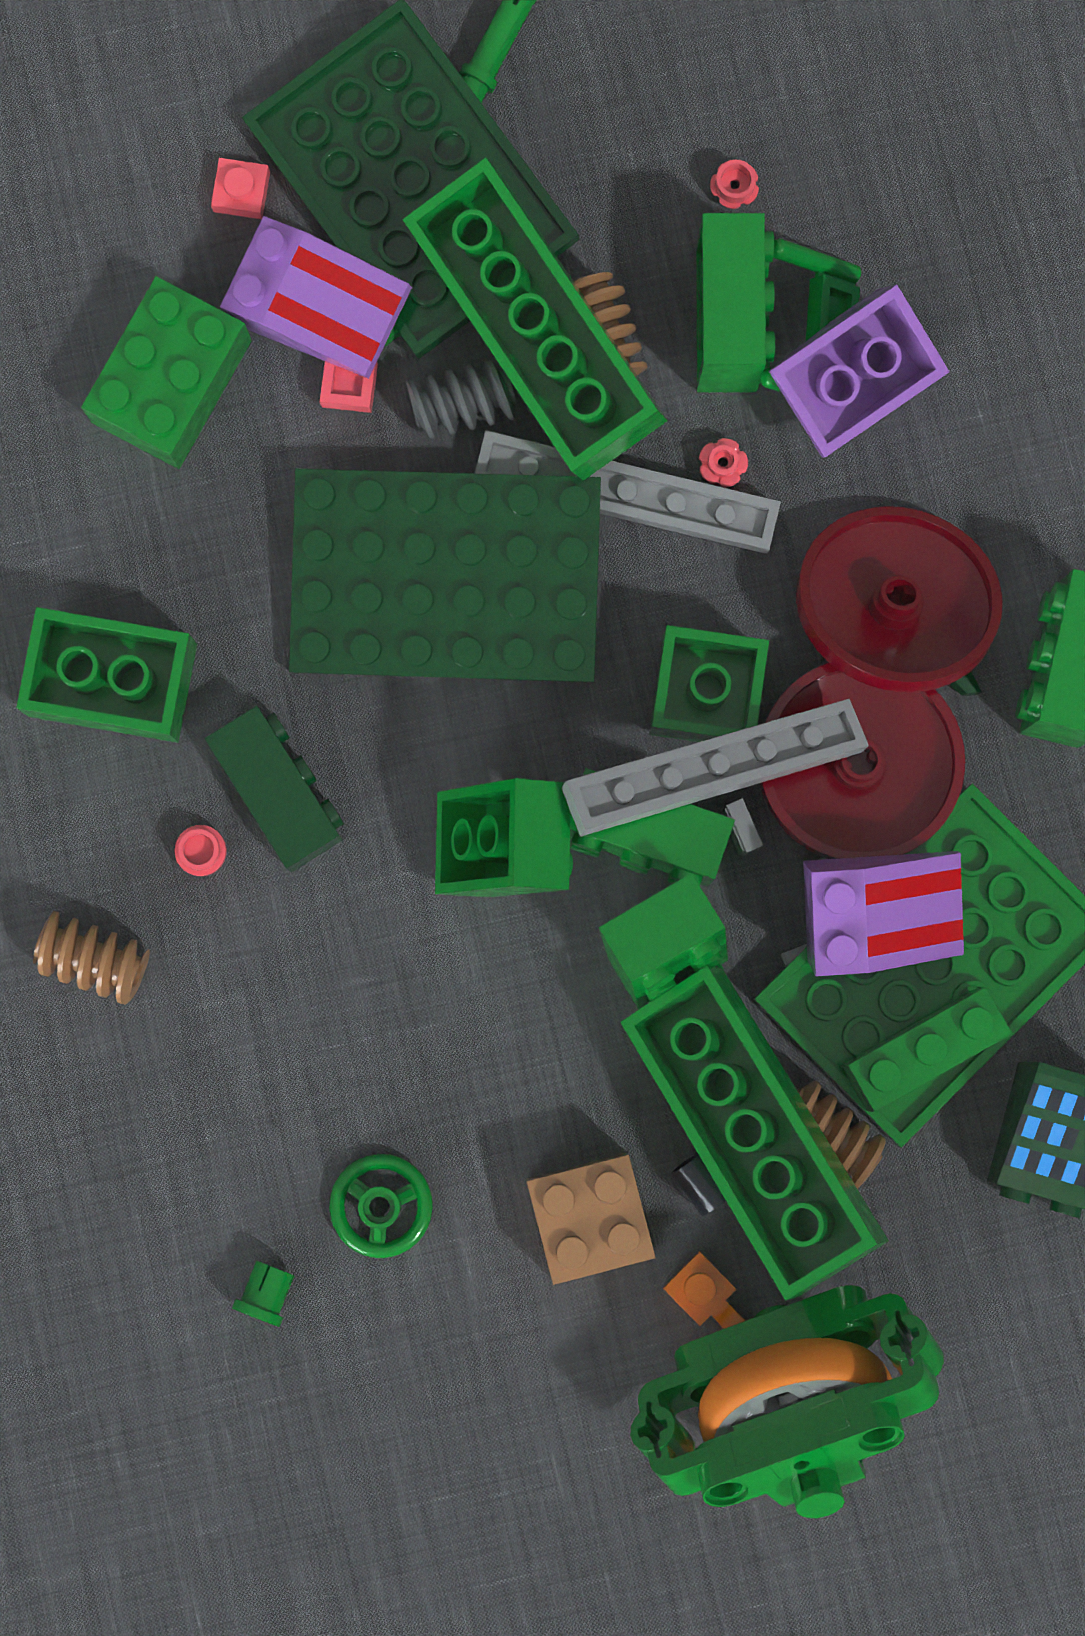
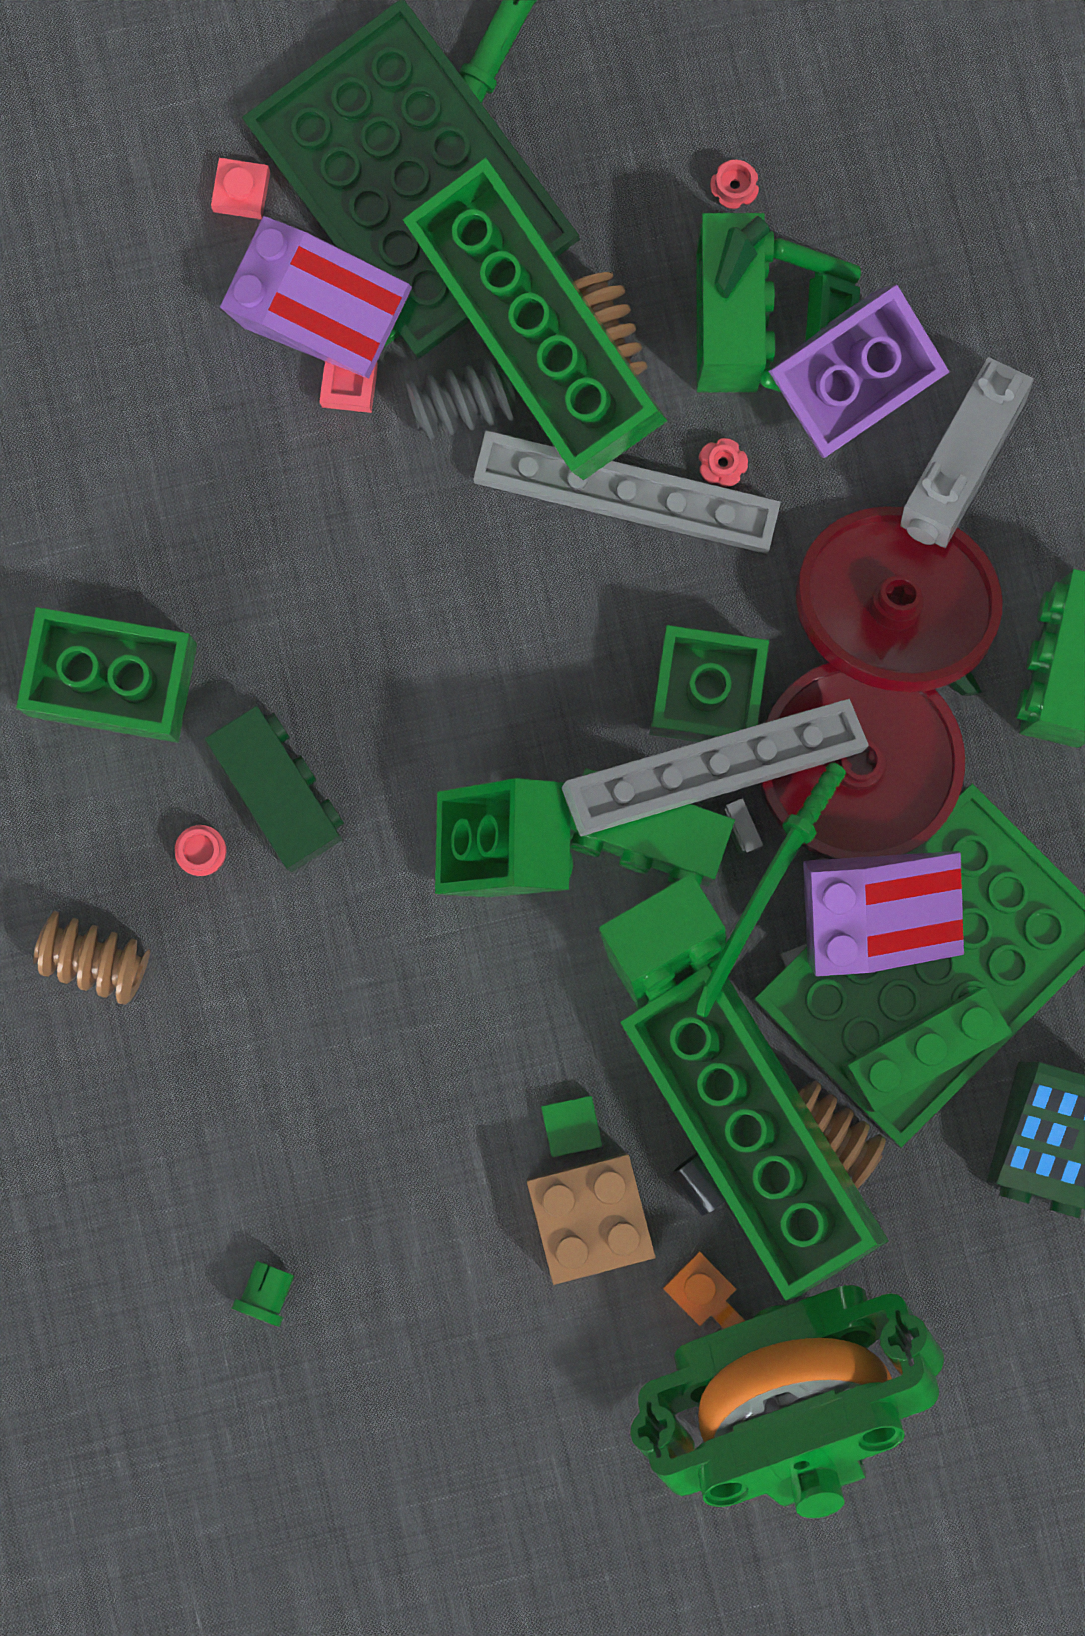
green brick [81,276,252,469] -> none
dark green plate [289,468,601,683] -> none
green piece [329,1154,433,1258] -> none
none -> green tile [541,1096,602,1157]
none -> green sword [697,762,846,1018]
none -> dark green bar [715,216,770,298]
none -> light grey brick [900,357,1034,548]

